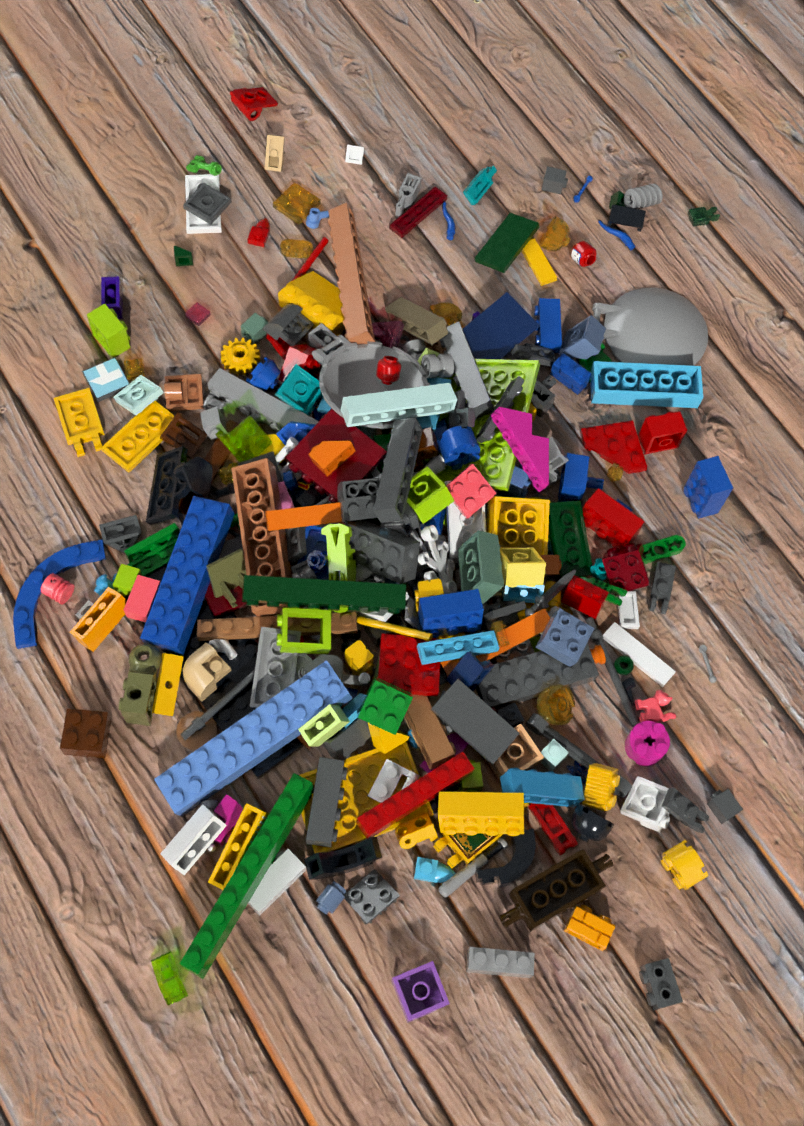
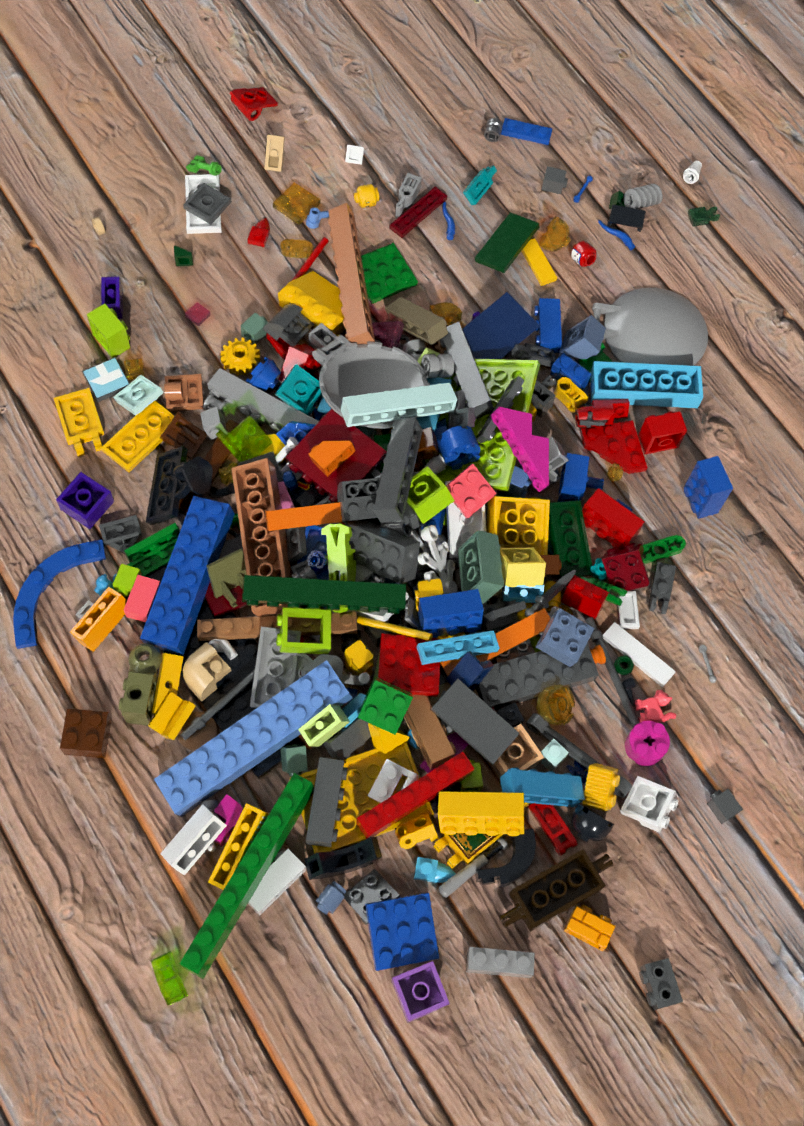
coral piece [41,573,75,605] -> none
red head [376,356,402,385] -> none
clear yellow pin [490,621,509,647] -> none
yellow brick [660,840,708,890] -> none
dark grey hinge [662,788,709,833] -> none
none -> dark purple brick [56,472,114,529]
none -> tan tile [92,217,106,236]
none -> yellow panel [148,692,196,740]
none -> sand green brick [280,744,308,776]
none -> yellow head [354,184,379,208]
none -> green plate [361,243,418,304]
none -> blue plate [365,893,439,971]
none -> flat silver wheel [484,118,503,142]
none -> blue plate [501,118,553,145]
none -> yellow piece [554,377,588,413]
none -> red plate [575,399,630,427]
none -> white cone [683,161,702,184]

